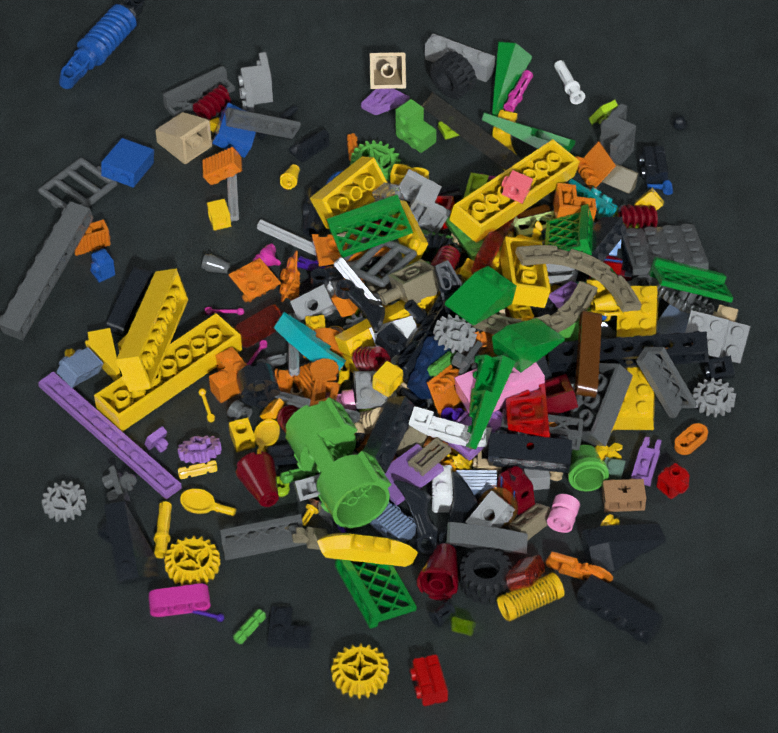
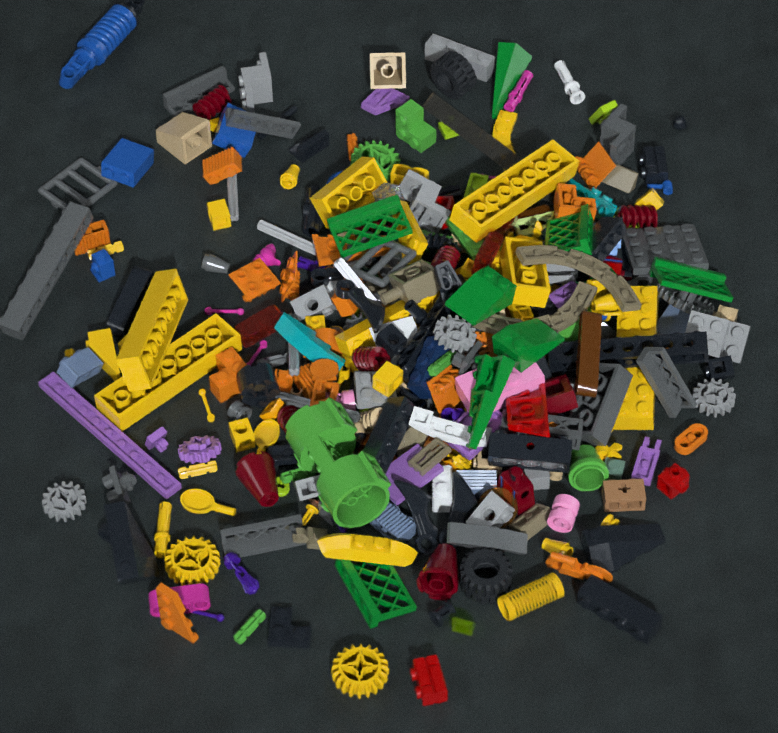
wedge [482,113,576,152] -> none
coral brick [501,170,533,204] -> none
clear red beam [506,555,545,592] -> none
none -> yellow axle [87,241,124,261]
none -> orange wing [156,583,199,644]
none -> dark purple piece [223,552,260,595]
none -> yellow cone [542,538,573,557]

